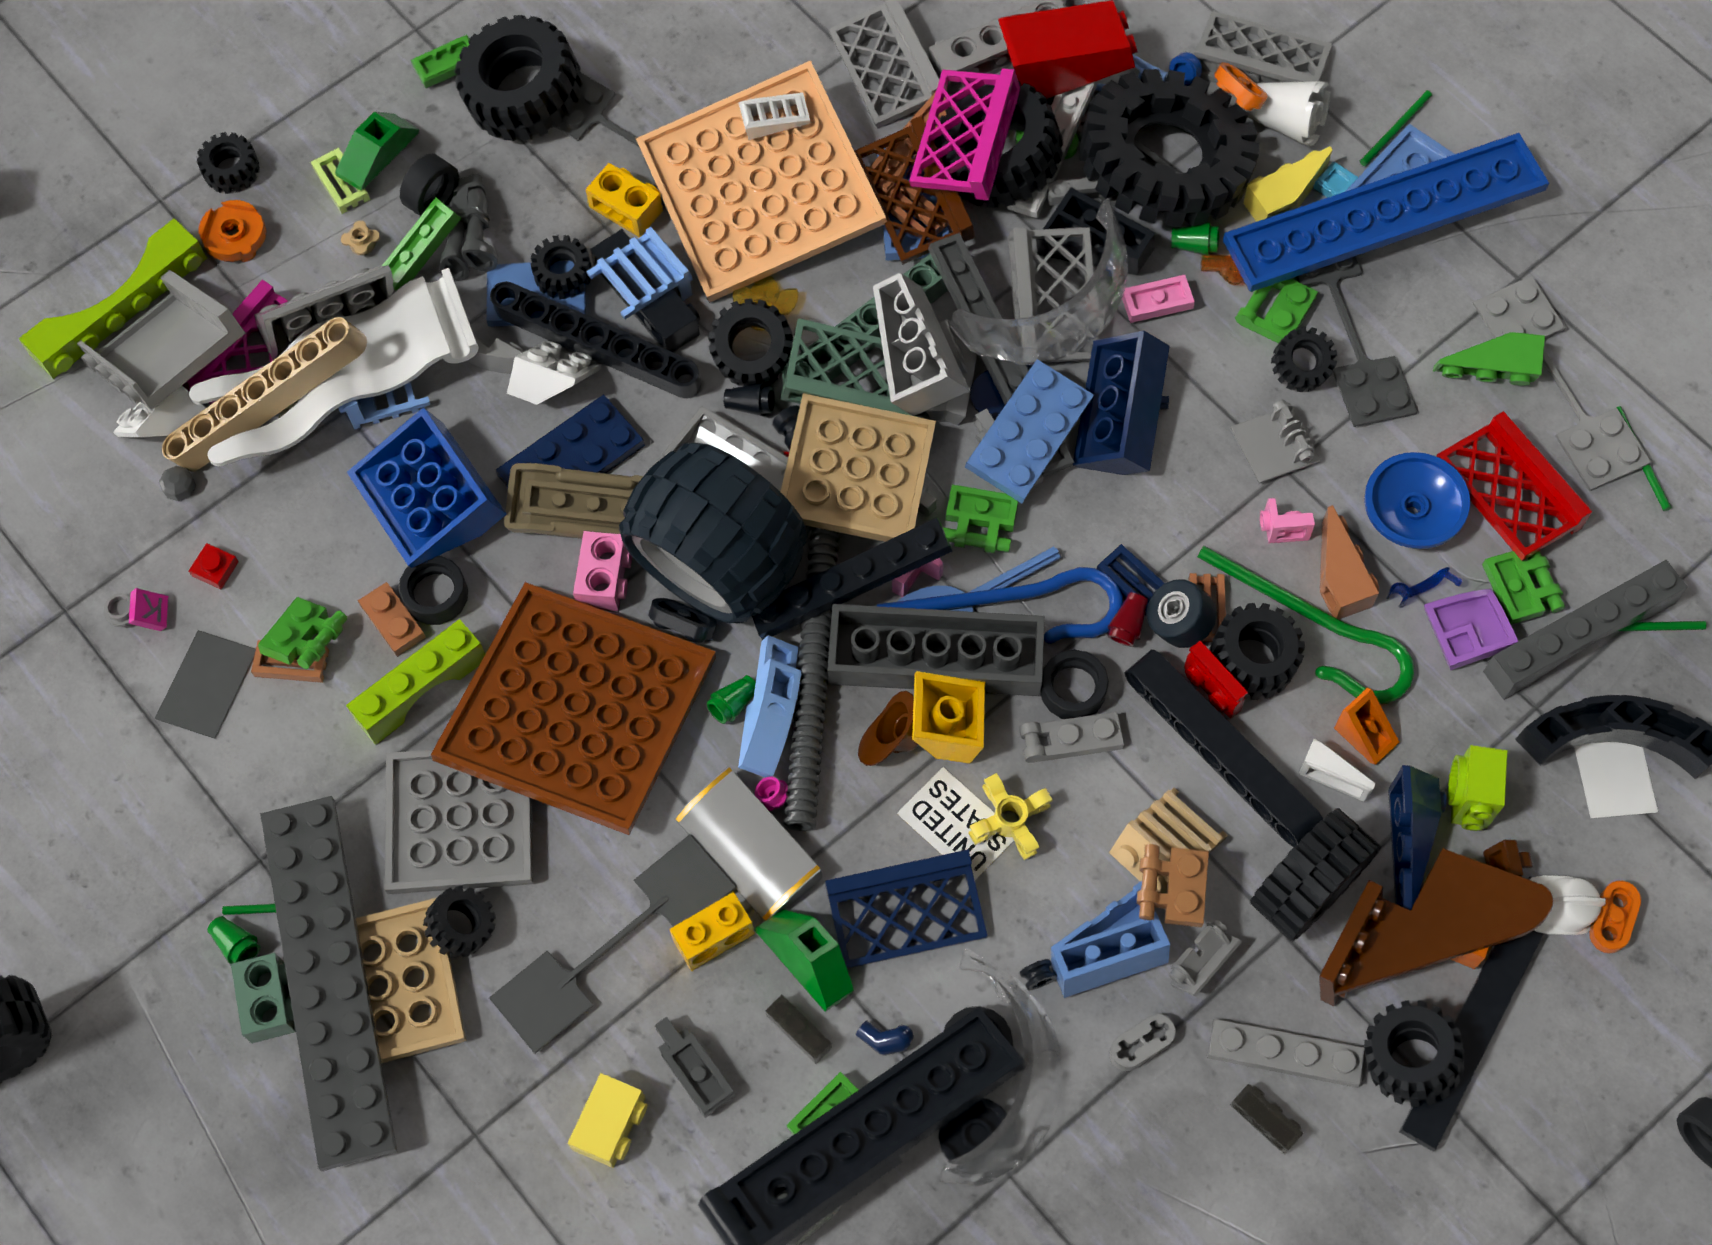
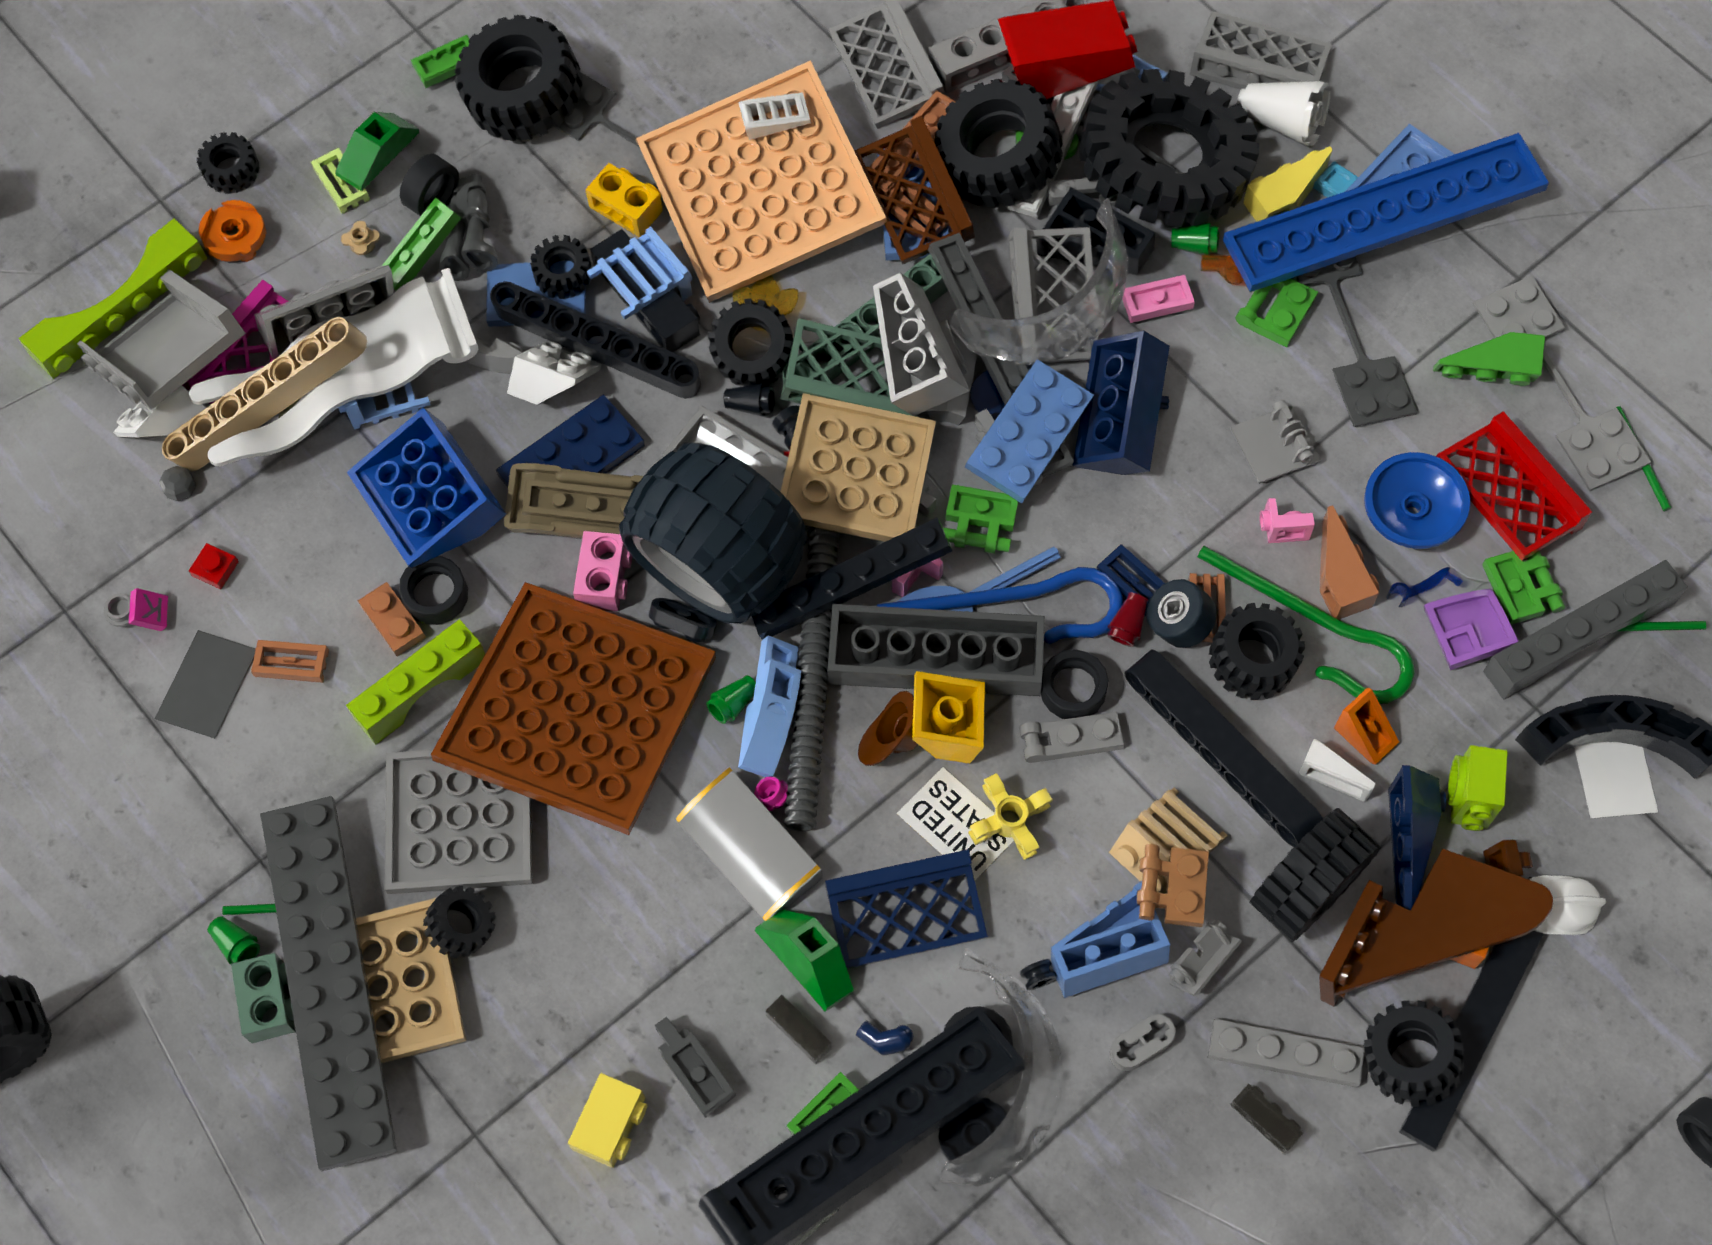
bright green plate [258,597,347,669] -> none
dark grey hinge [489,834,736,1054] -> none
yellow brick [669,892,755,971] -> none
dark pink fence [909,68,1020,200] -> none
blue tile [1169,52,1202,86] -> none
red plate [1184,640,1248,719] -> none
orange plate [1214,62,1268,111] -> none
black tyre [1271,327,1337,392] -> none
green axle [1359,90,1432,166] -> none
orange plate [1589,881,1641,953] -> none

